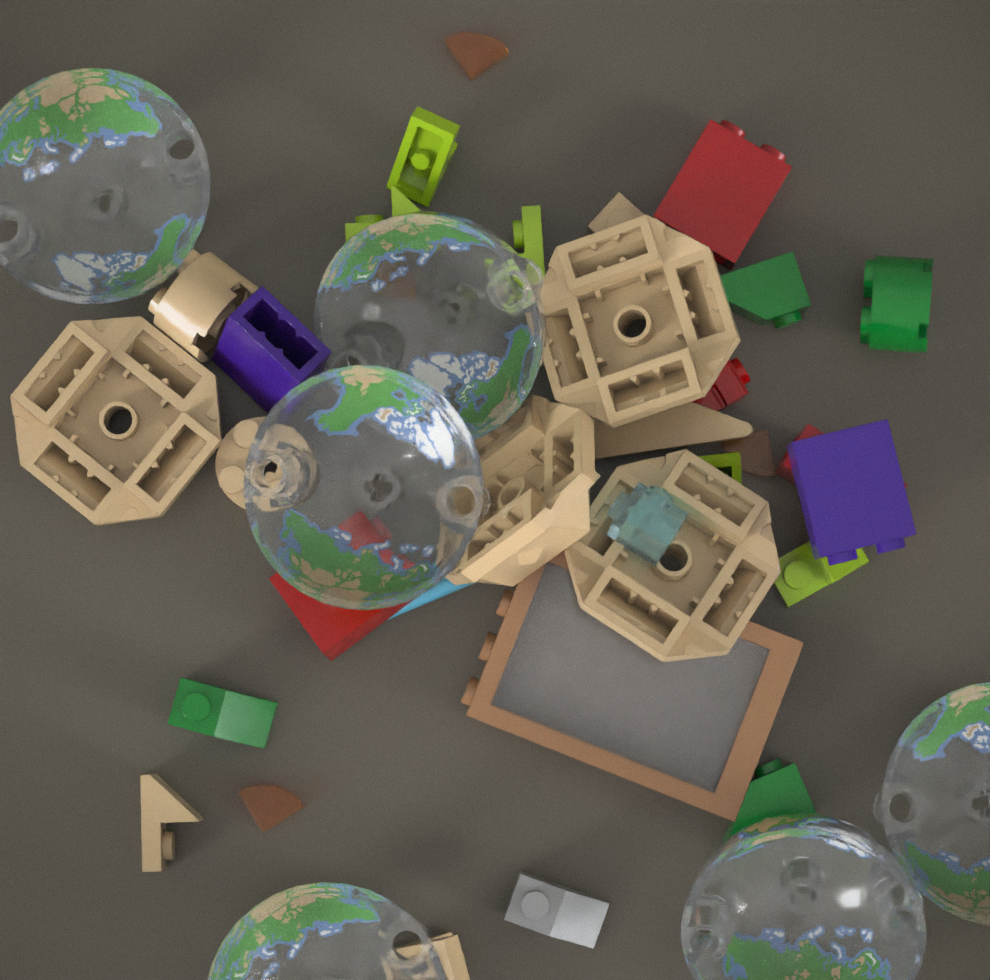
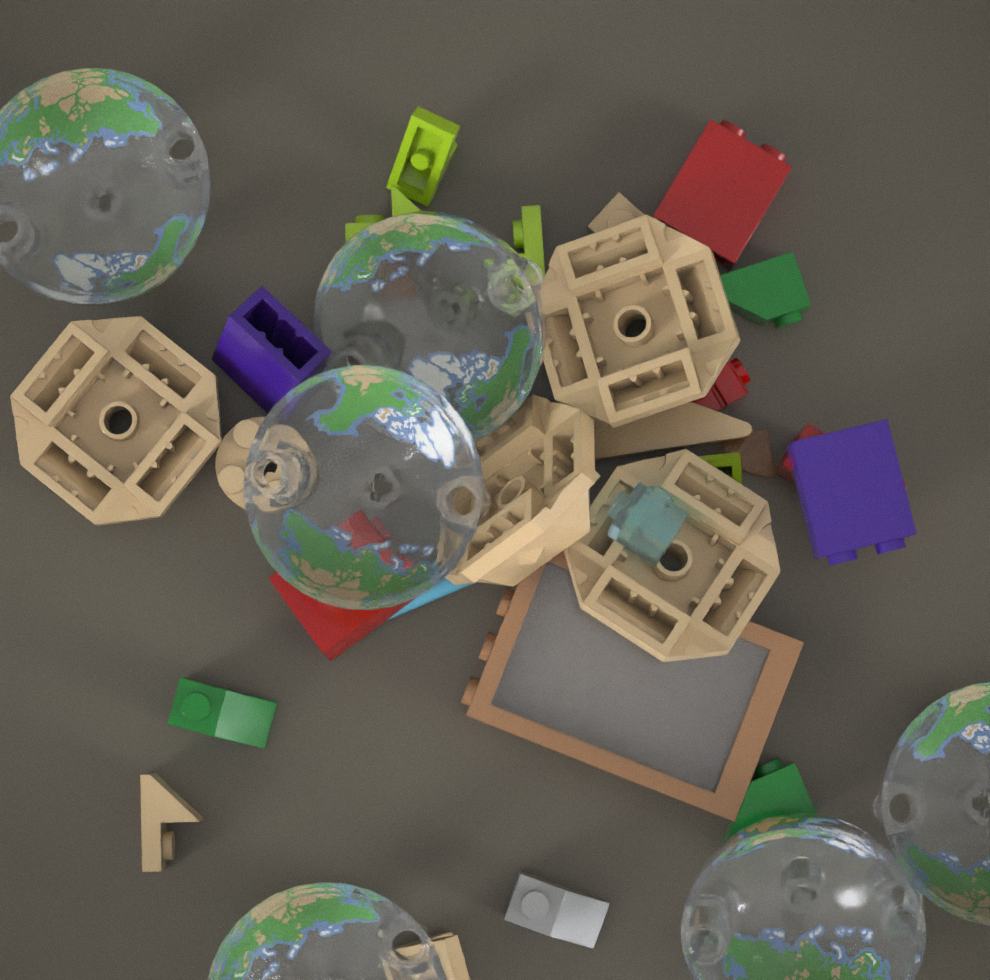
tan brick [148,250,258,363] -> none
clear orange tile [238,784,304,833] -> none
clear orange tile [444,32,509,81] -> none
lime slope [773,541,869,608] -> none
green brick [860,255,933,353] -> none

